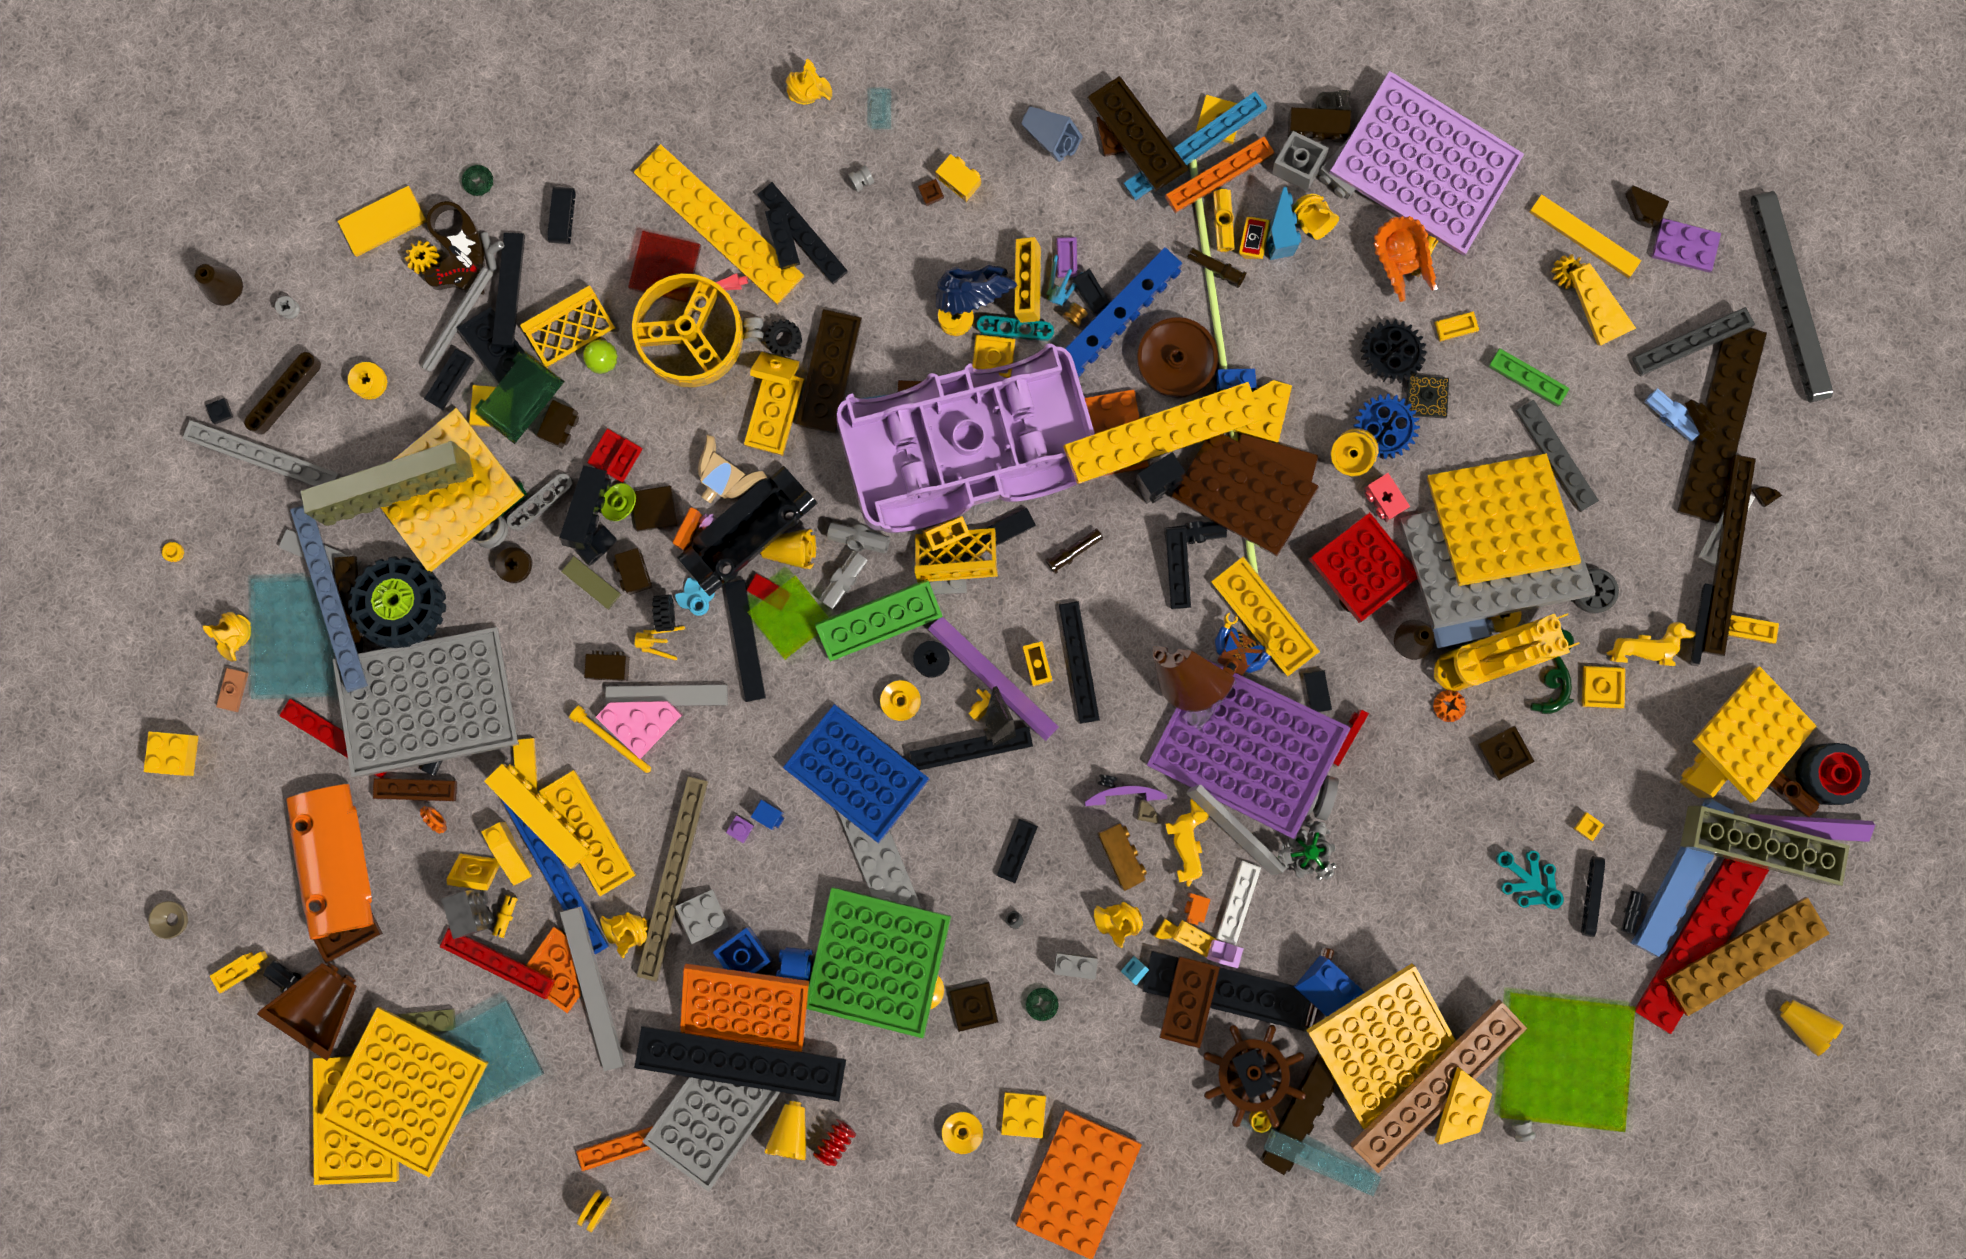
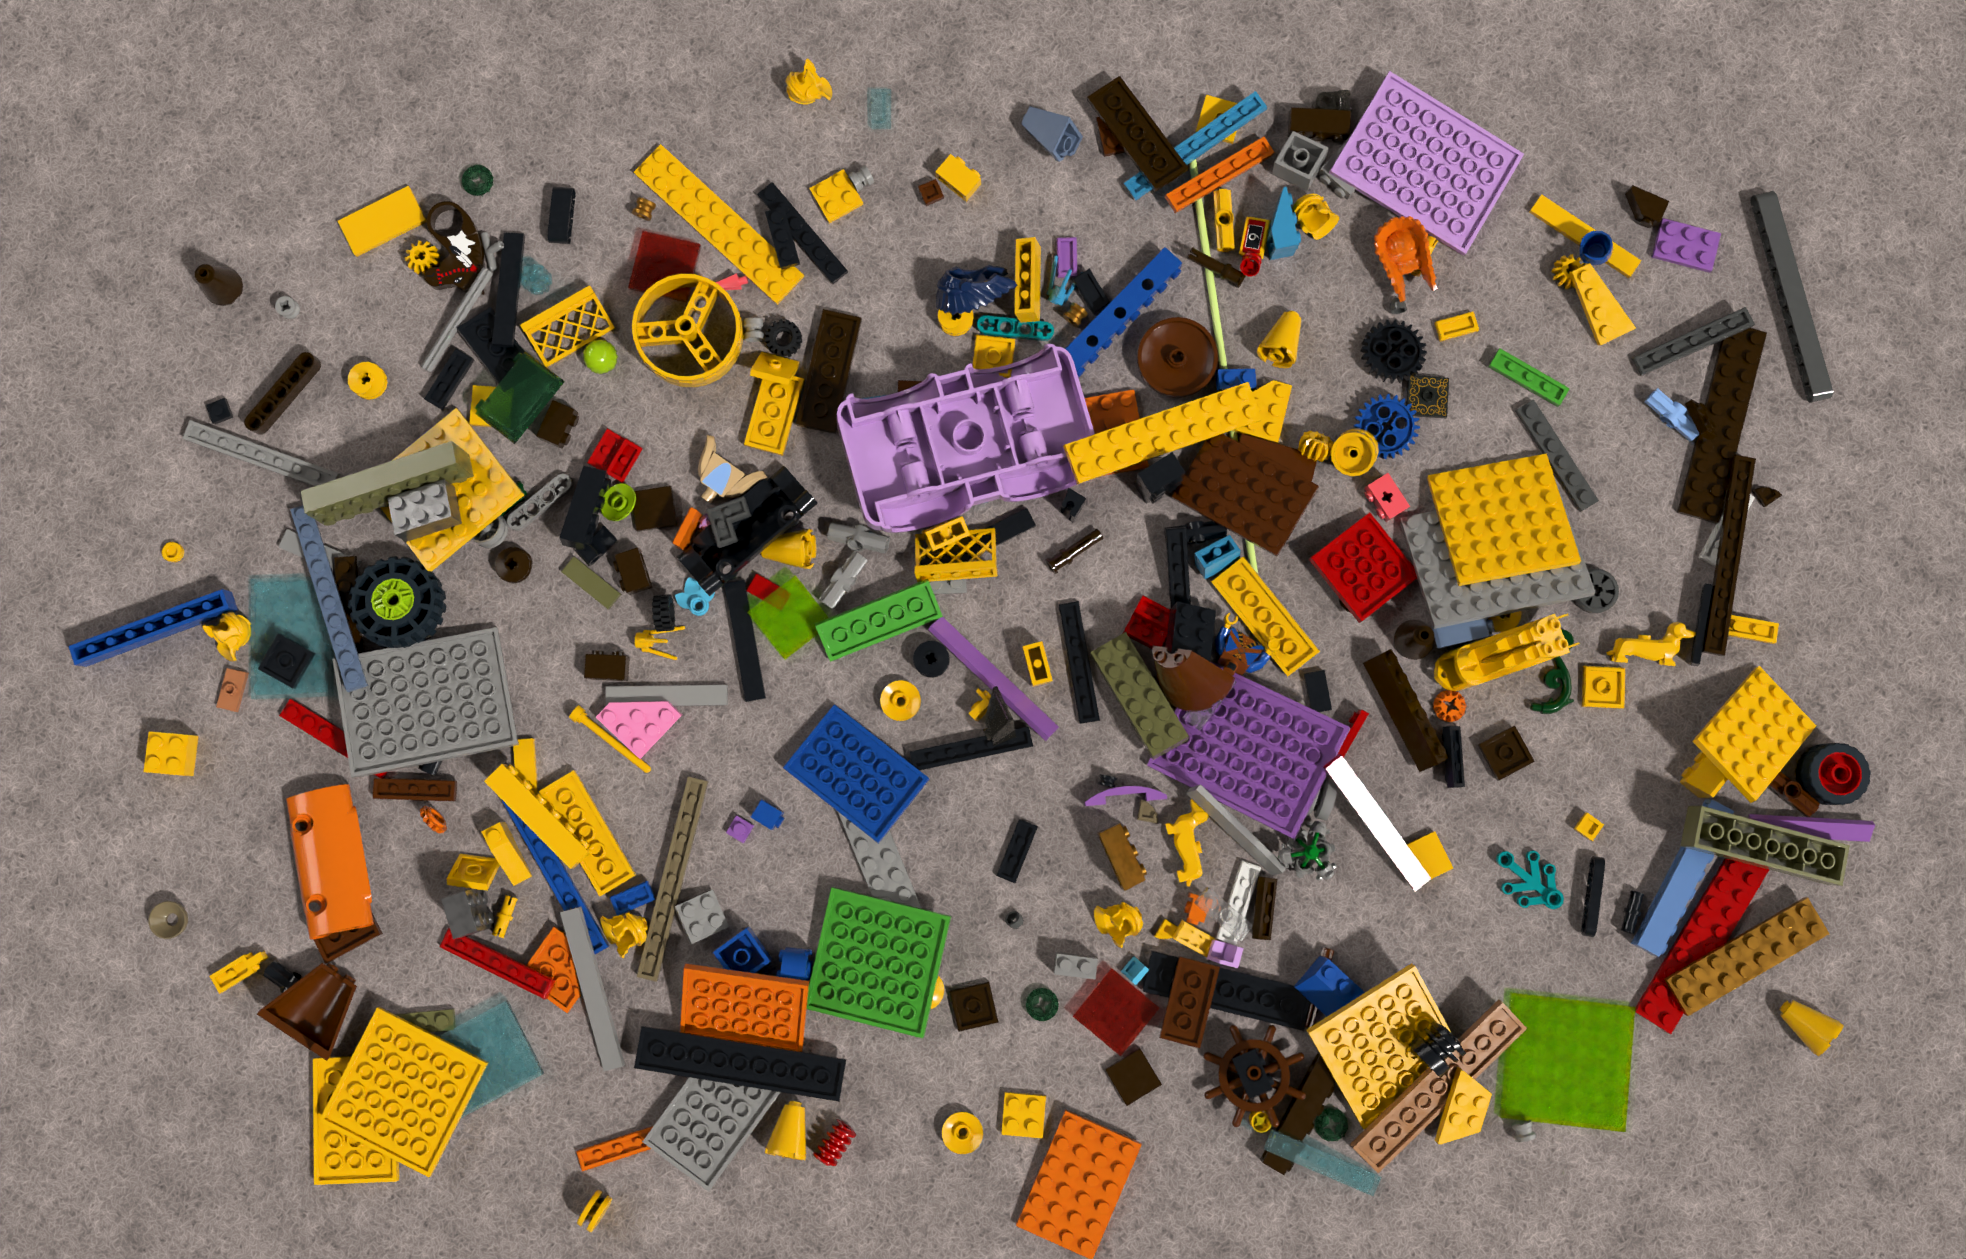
none -> blue brick [68,589,238,667]
none -> black plate [258,633,316,689]
none -> flat silver brick [388,479,462,542]
none -> clear light blue brick [521,264,552,295]
none -> blue plate [609,881,656,916]
none -> pearl gold wheel [632,197,656,221]
none -> dark grey tile [706,496,751,548]
none -> yellow plate [809,169,864,224]
none -> black hinge [1061,488,1086,523]
none -> clear red plate [1073,968,1159,1056]
none -> olive brick [1091,632,1189,760]
none -> dark brown tile [1105,1048,1162,1106]
none -> red slope [1122,596,1170,650]
none -> black brick [1166,602,1216,662]
none -> clear plate [1194,887,1253,942]
none -> dark azure brick [1195,535,1240,579]
none -> red wheel [1240,251,1262,277]
none -> dark brown plate [1252,877,1277,940]
none -> yellow cone [1257,311,1301,368]
none -> yellow gear [1298,431,1334,462]
none -> clear green gear [1315,1108,1348,1142]
none -> tile [1323,754,1431,891]
none -> dark brown brick [1363,649,1448,772]
none -> dark grey hinge [1390,298,1407,314]
none -> yellow tile [1407,831,1453,880]
none -> black wheel [1409,1021,1466,1078]
none -> black plate [1442,726,1465,788]
none -> blue helmet [1579,231,1613,265]

